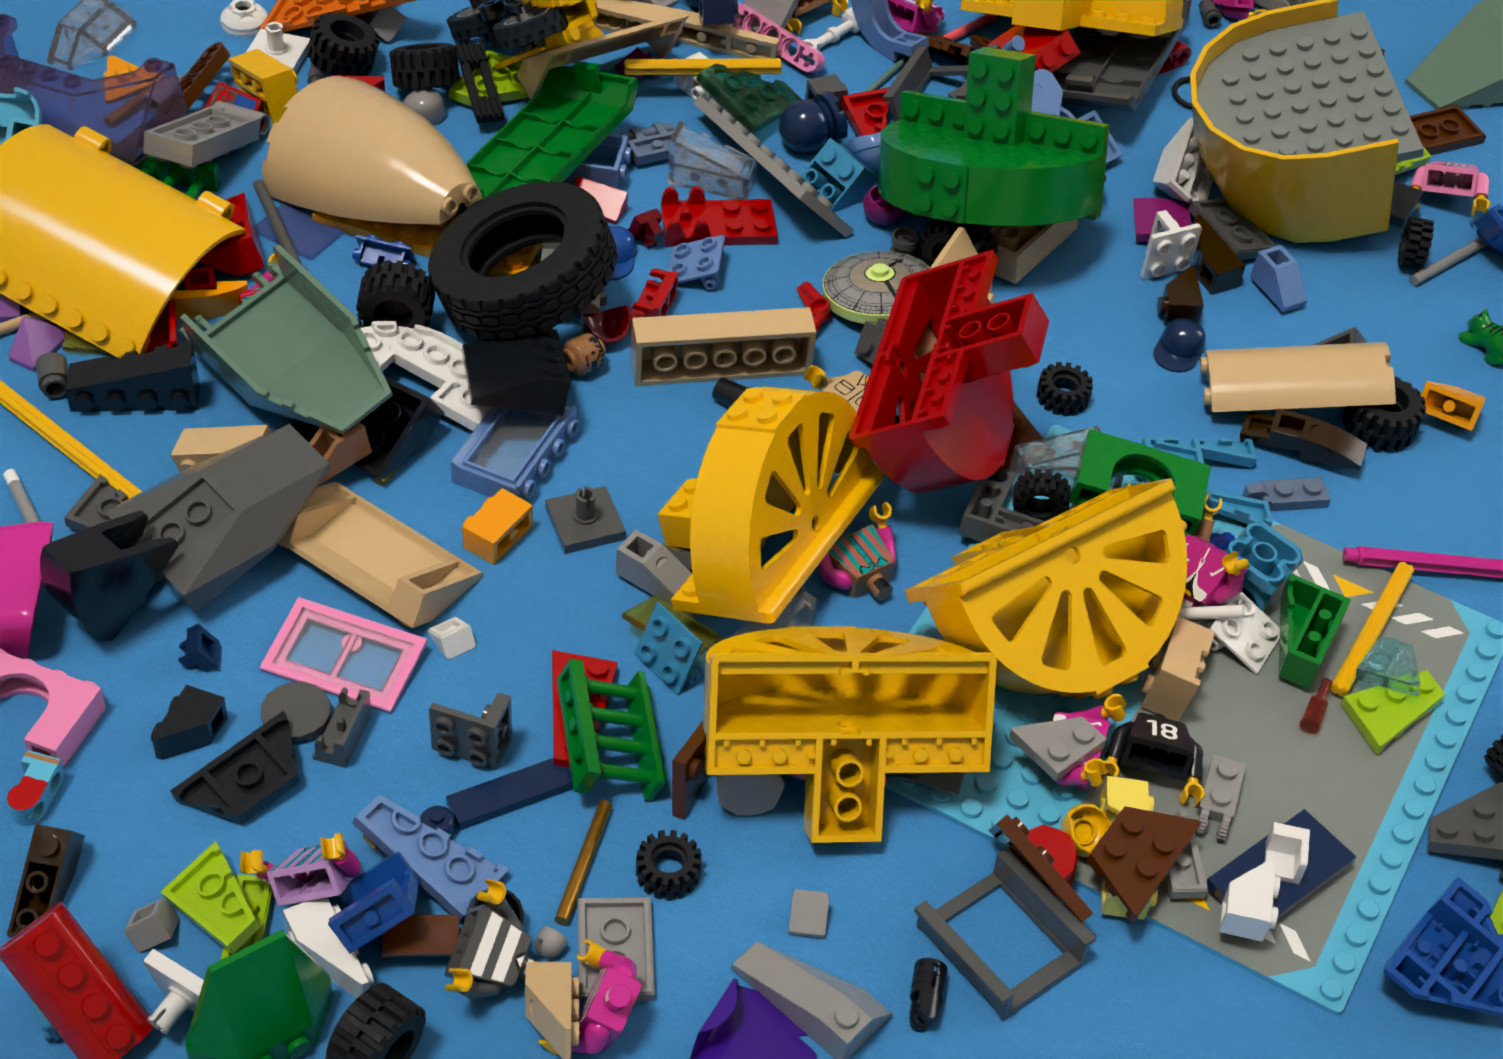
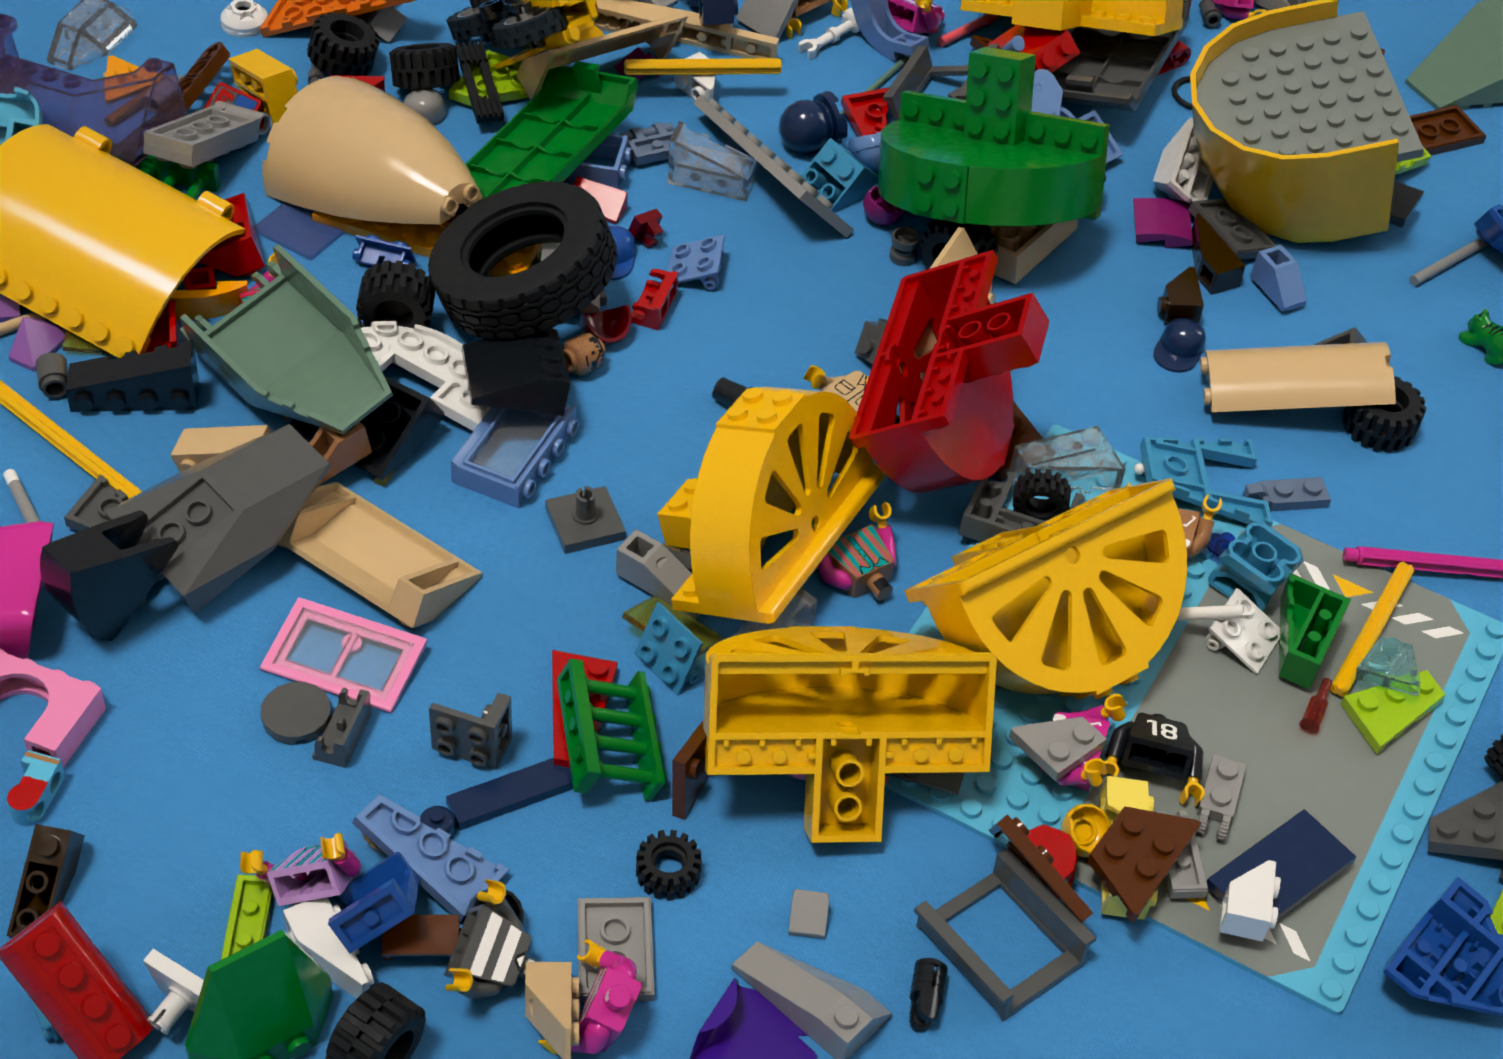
light grey slope [124,898,179,952] -> none
black slope [151,685,228,760] -> none
lime wing [160,841,261,954] -> none
black wing [170,711,300,824] -> none
dark blue tile [178,624,219,672] -> none
white tile [246,22,310,73] -> none
dark grey bar [253,180,309,272] -> none
white slope [427,617,476,659] -> none
light orange brick [461,488,533,565] -> none
light grey hinge [535,926,568,959] -> none
pearl gold bar [554,800,612,925] -> none
tan brick [630,307,816,386] -> none
red hinge [660,186,778,247] -> none
clear green plate [696,63,802,134] -> none
light grey hat [717,774,785,816] -> none
bright pink beam [732,2,825,74] -> none
red piece [797,281,832,332] -> none
dark grey brick [805,74,848,112] -> none
dish [822,251,930,324] -> none
reddish brown wing [904,29,975,65] -> none
black tyre [1036,362,1093,416] -> none
green arch [1069,429,1211,536] -> none
white bracket [1140,210,1202,280] -> none
tan wedge [1140,616,1215,722] -> none
dark pink torso [1181,520,1249,608] -> none
dark brown slope [1240,409,1367,470] -> none
white panel [1264,822,1310,885] -> none
black tyre [1397,216,1434,269] -> none
bright pink torso [1410,161,1490,217] -> none
light orange slope [1421,381,1486,431] -> none

